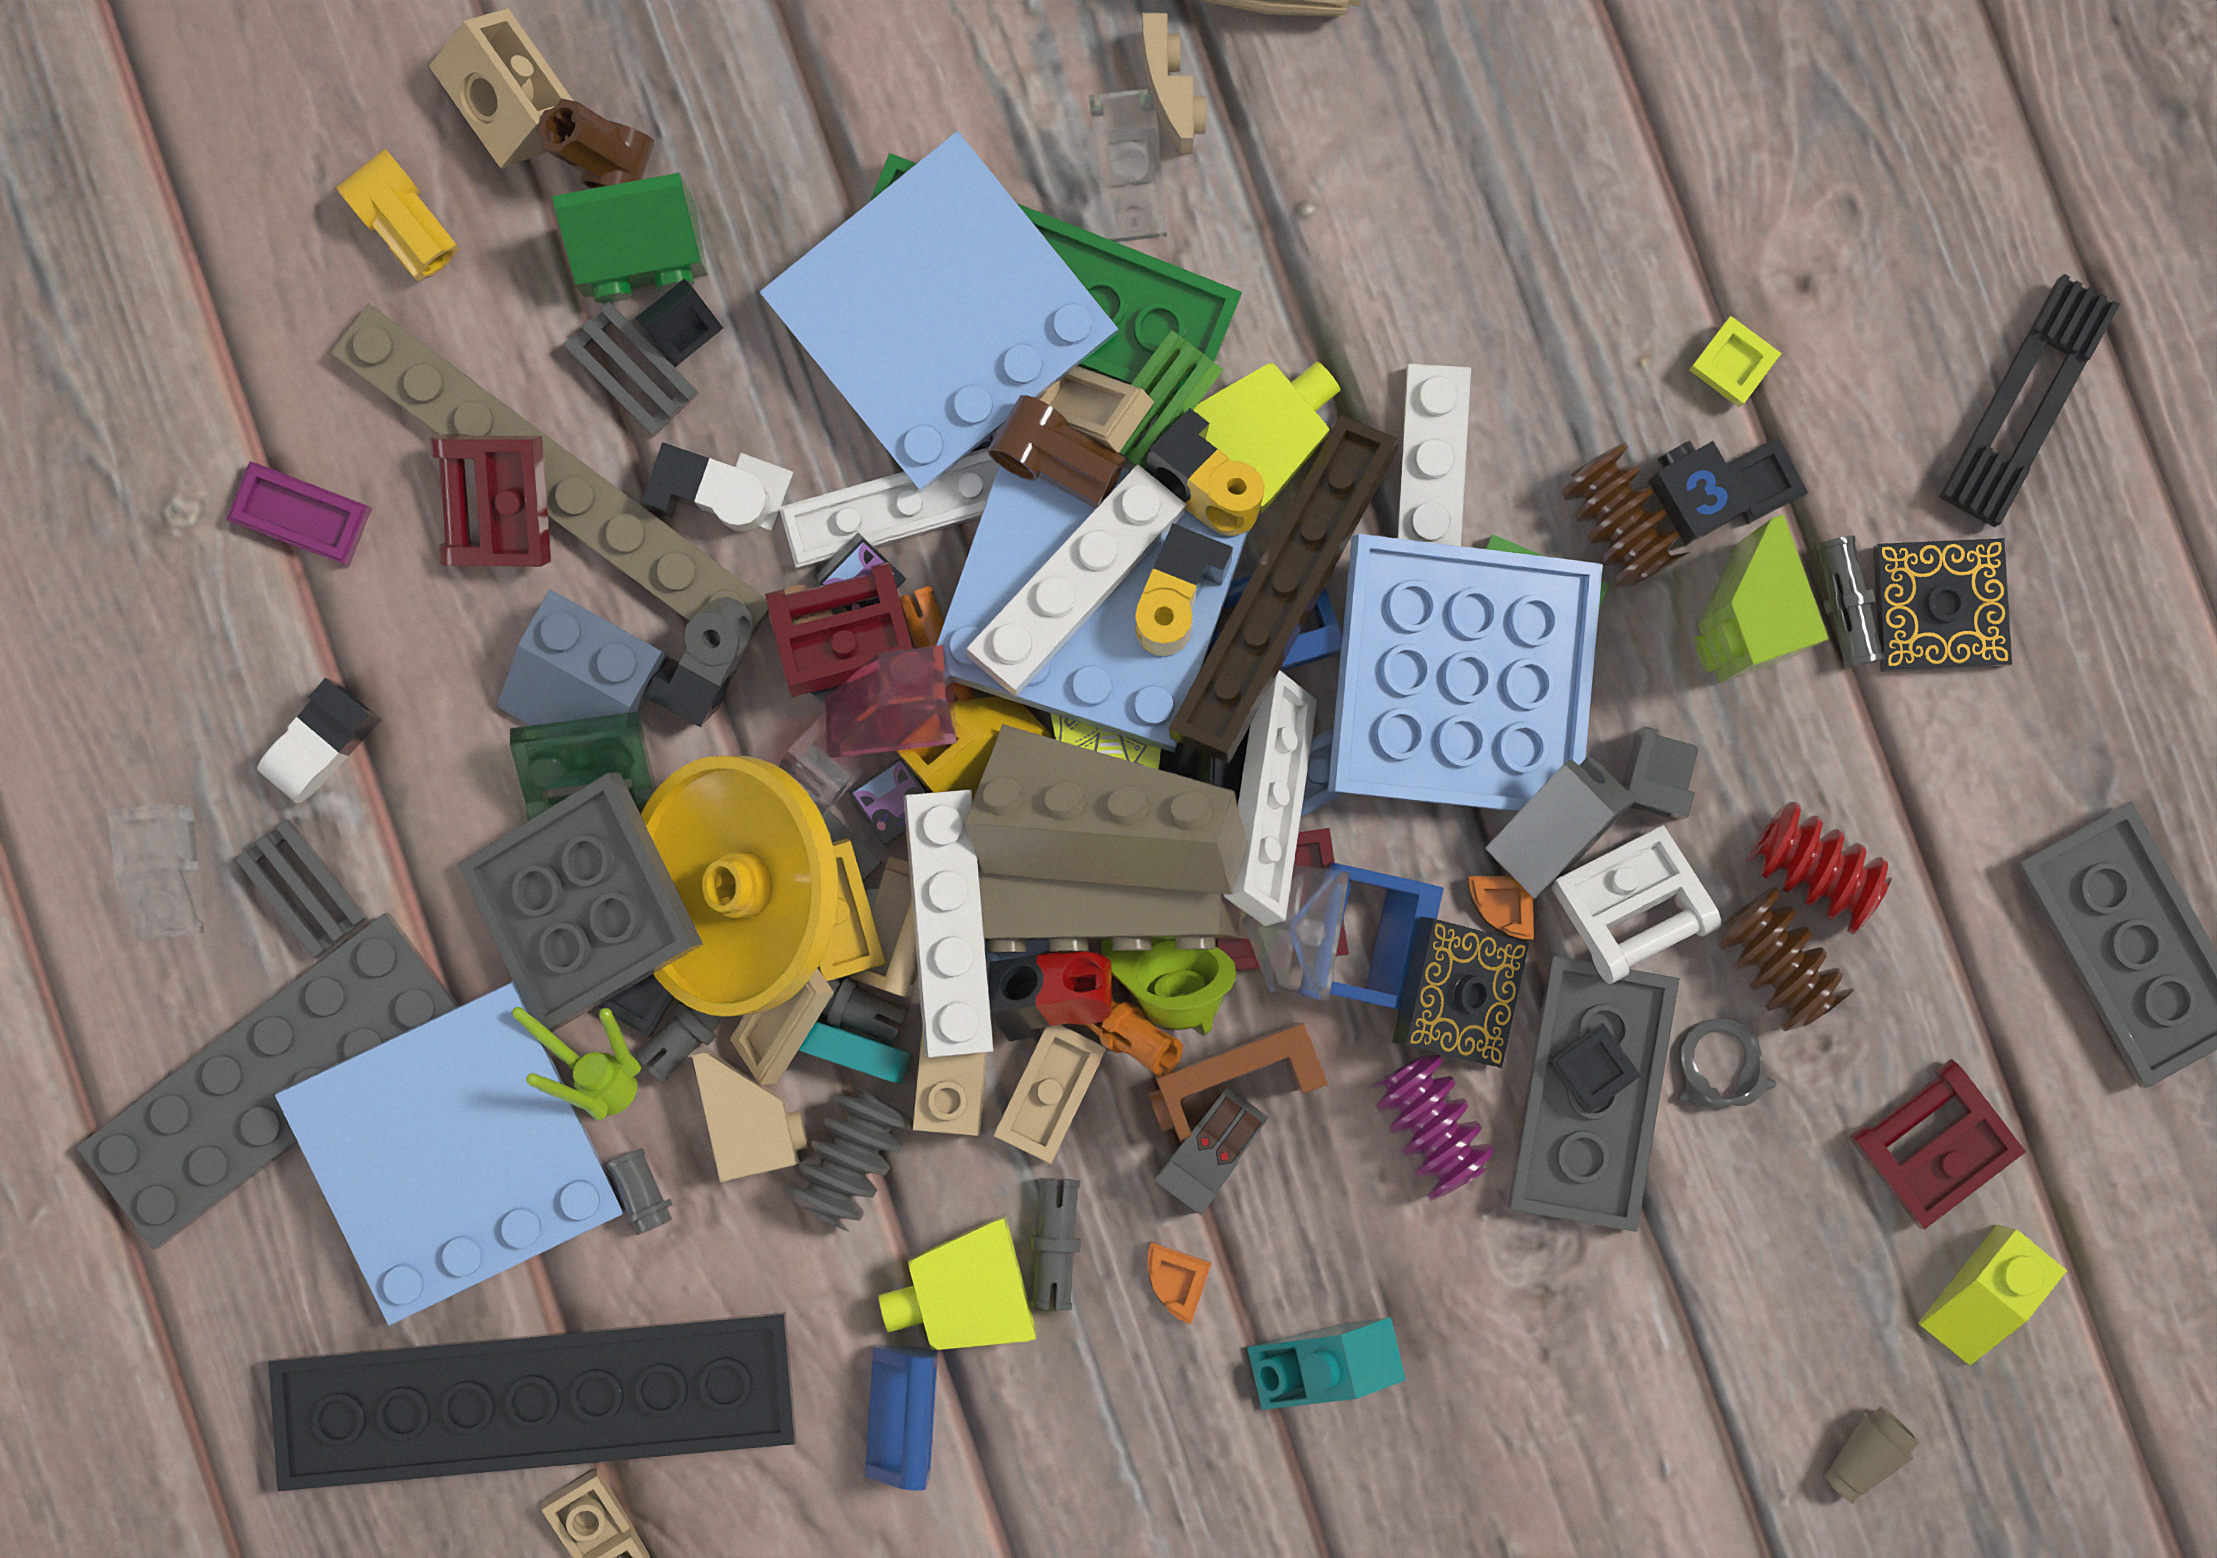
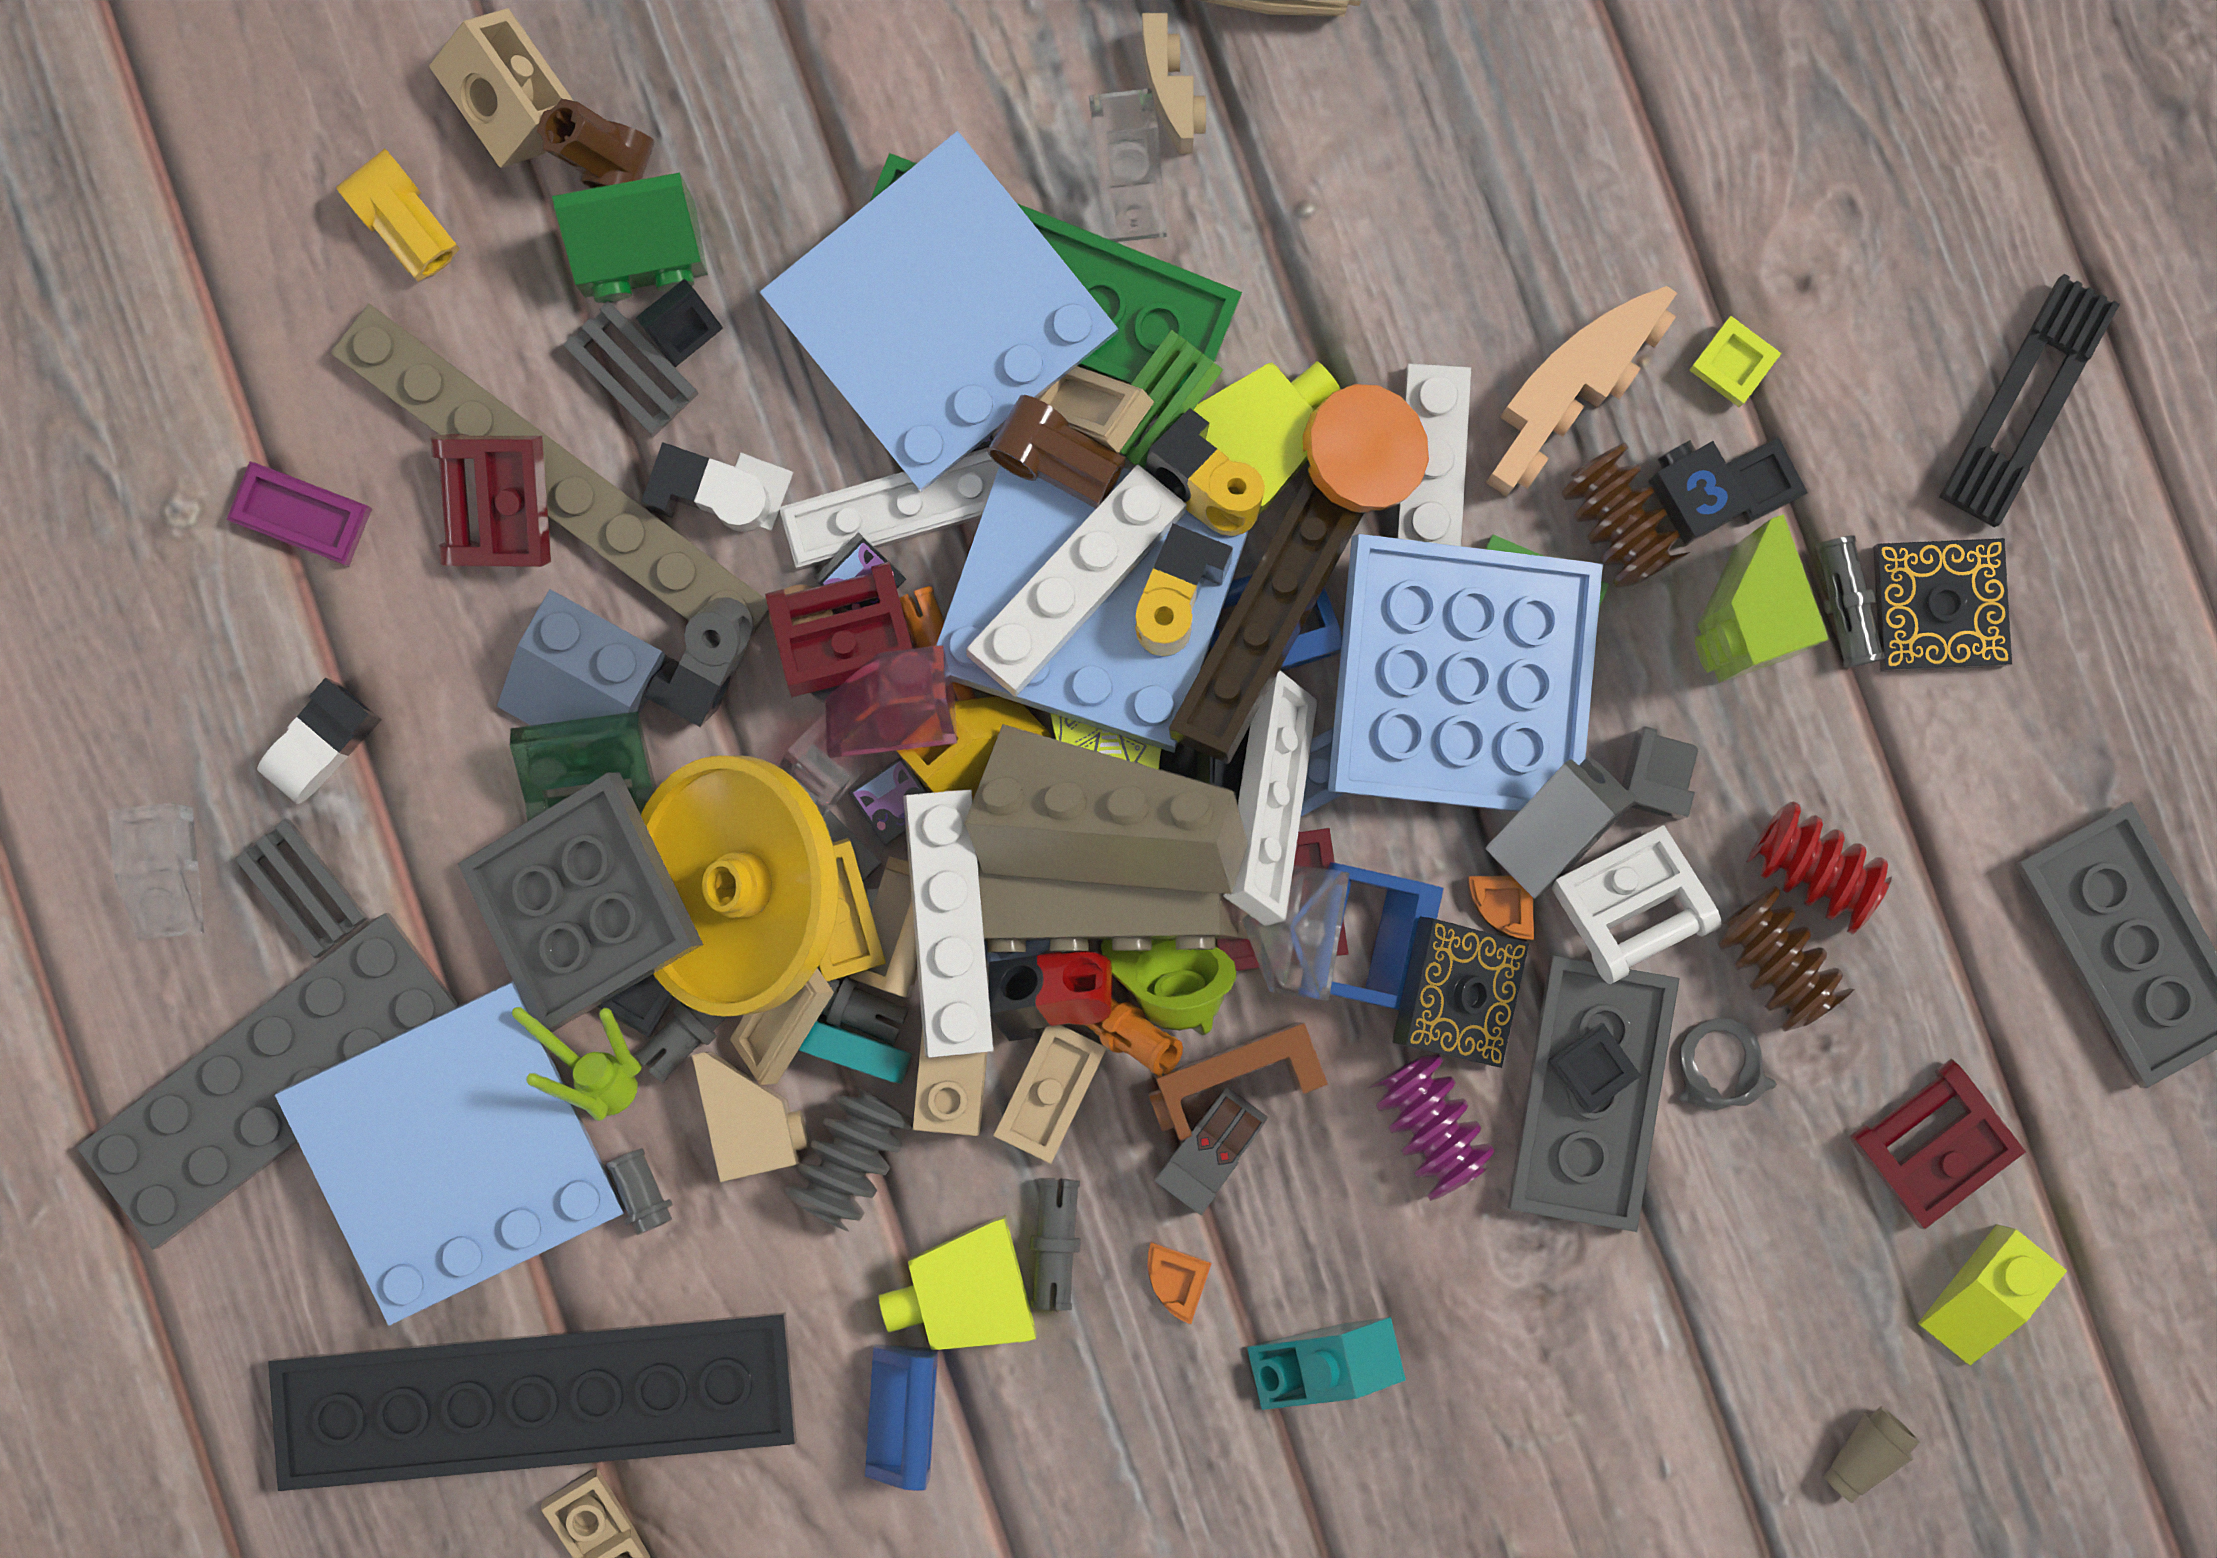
none -> orange tile [1303,384,1429,513]
none -> light nougat slope [1486,286,1677,497]

